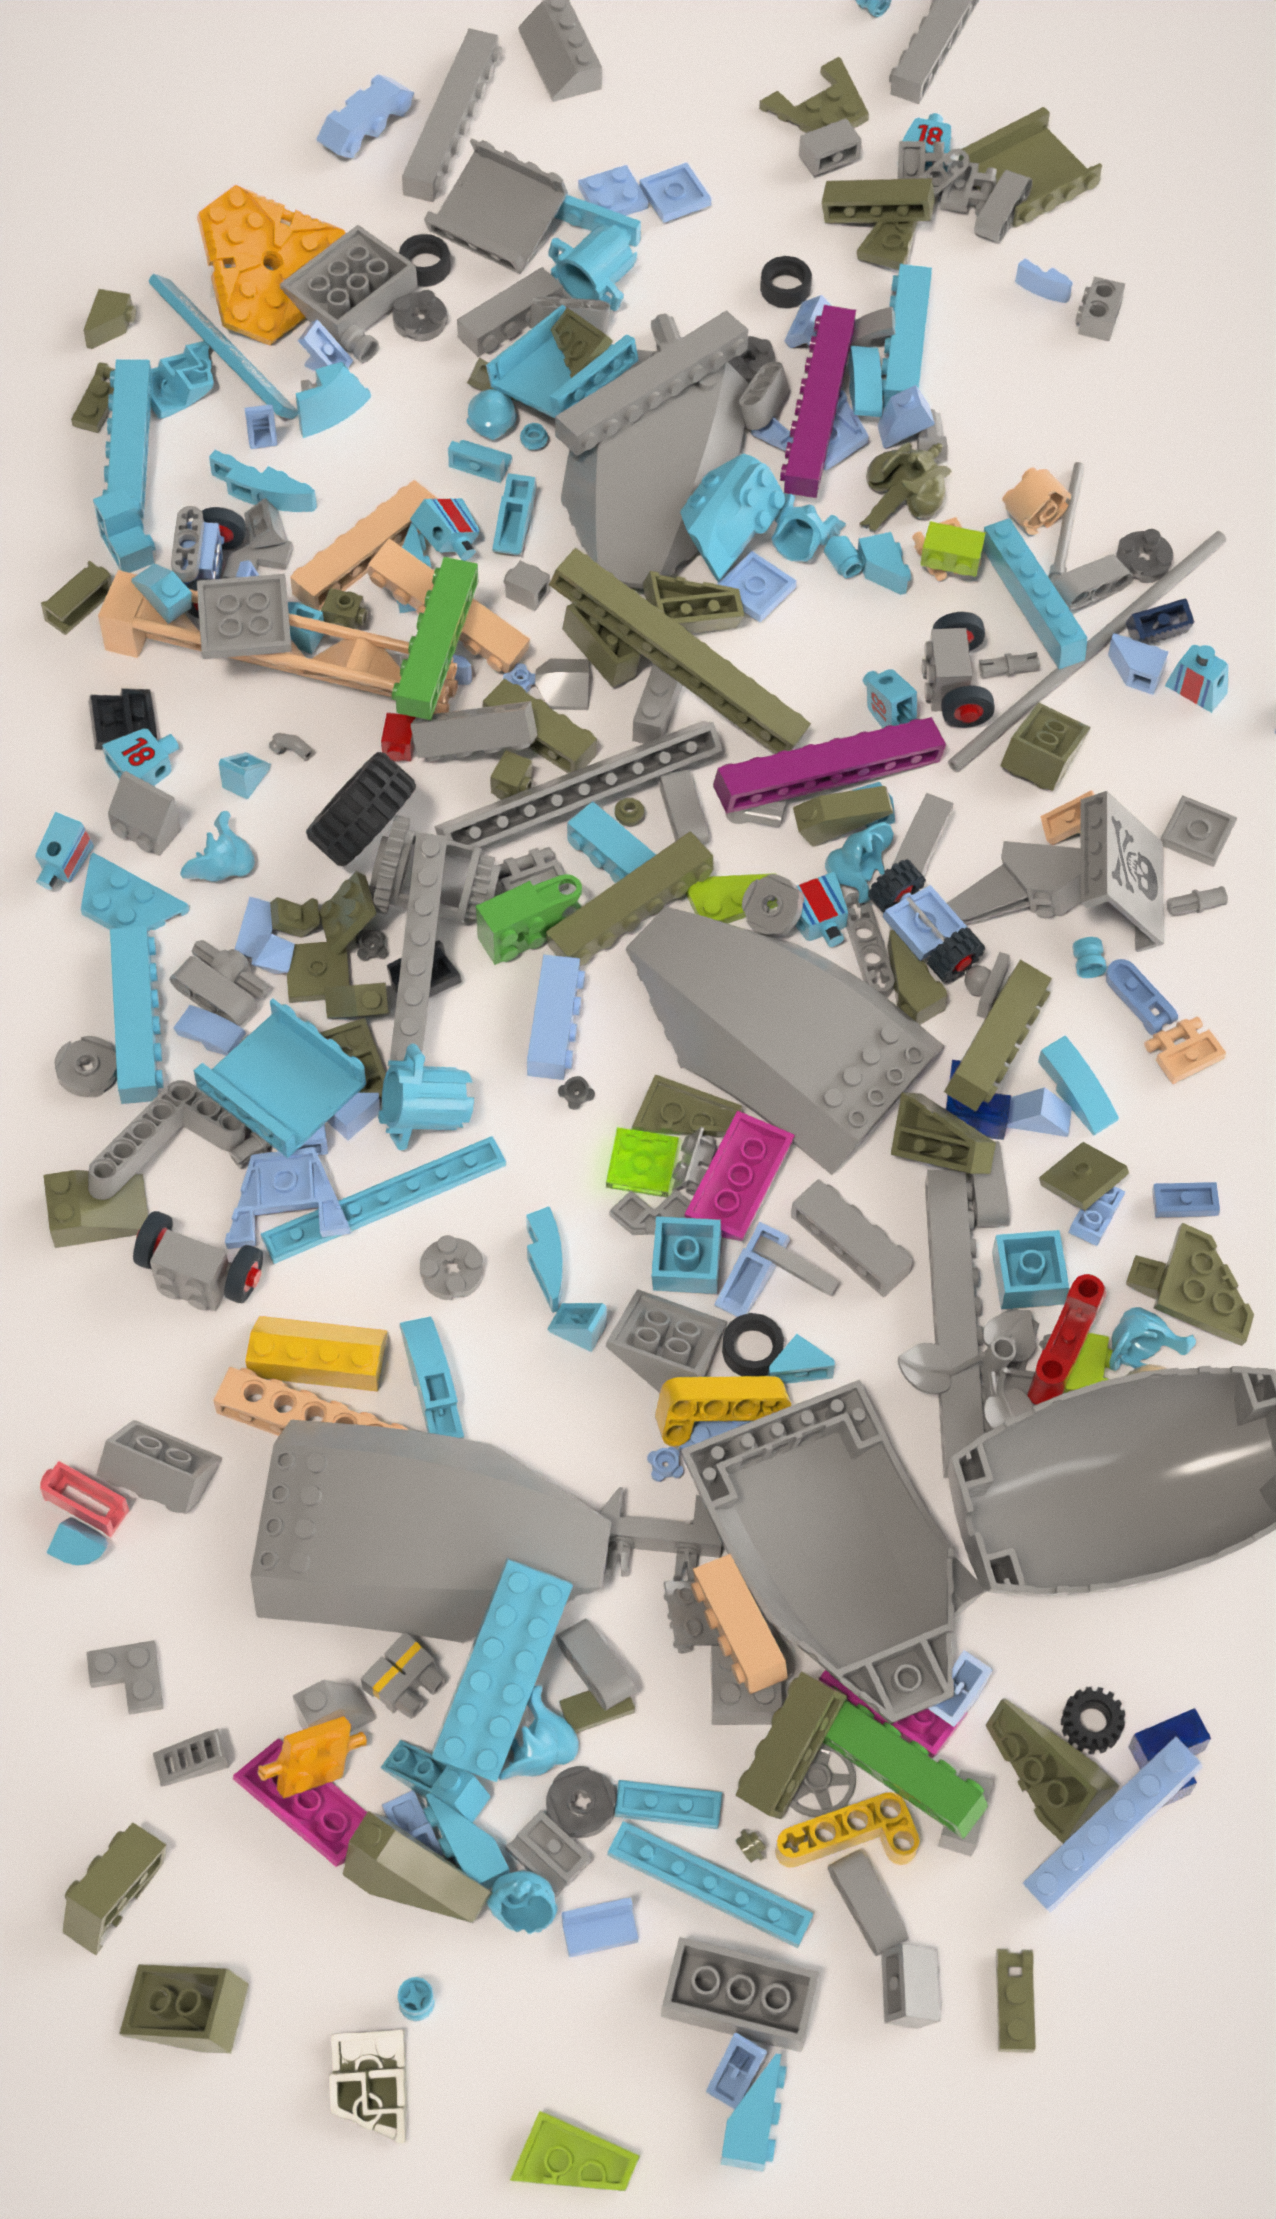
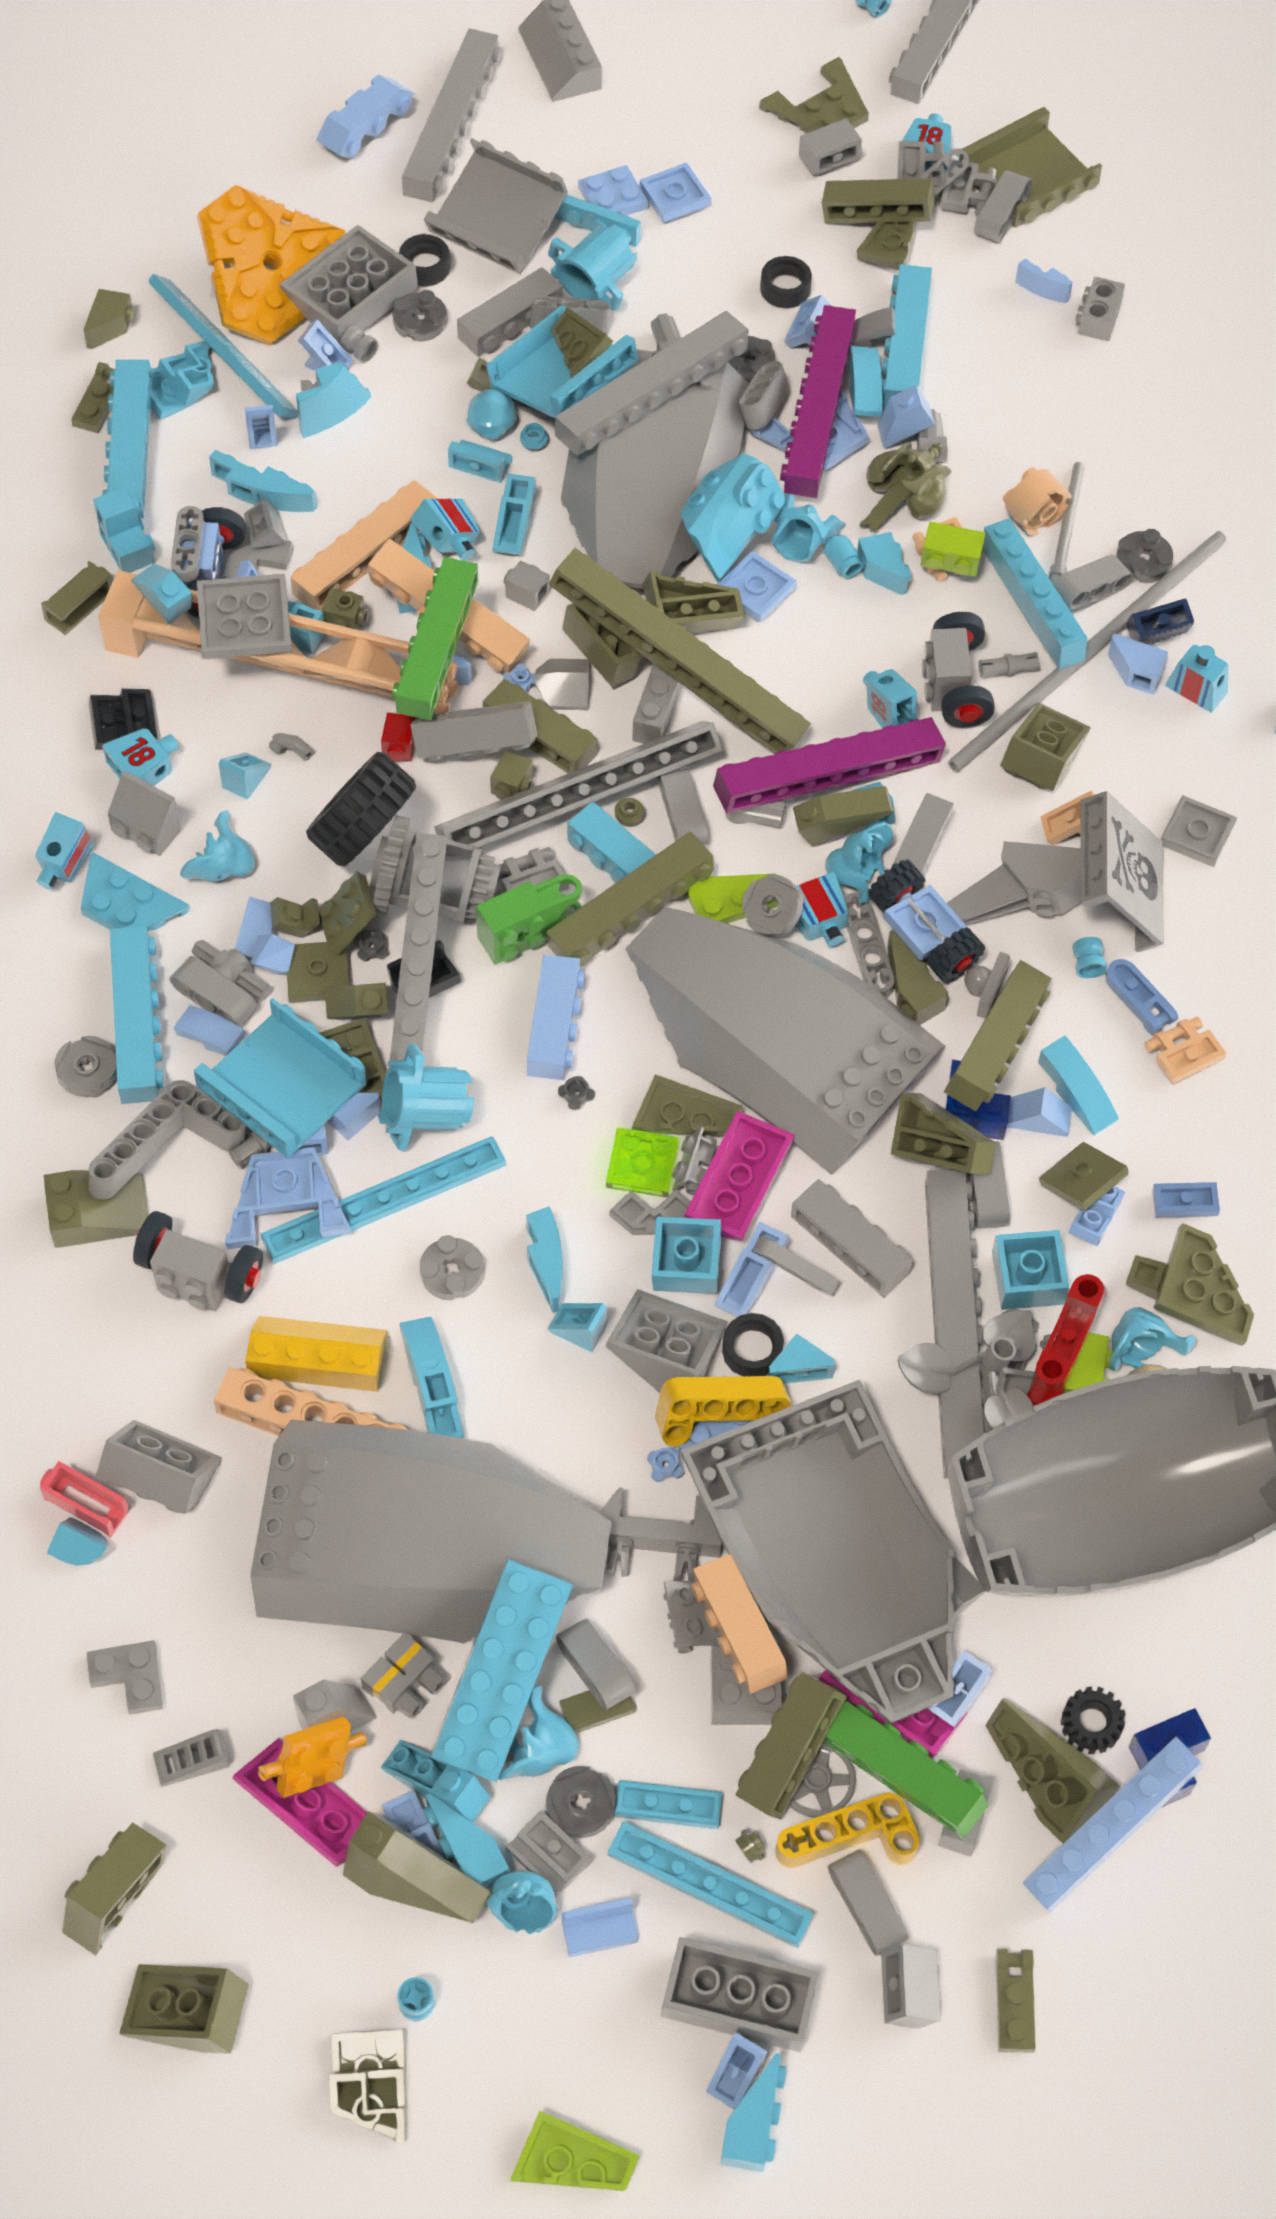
light grey axle [1166,886,1228,916] -> none

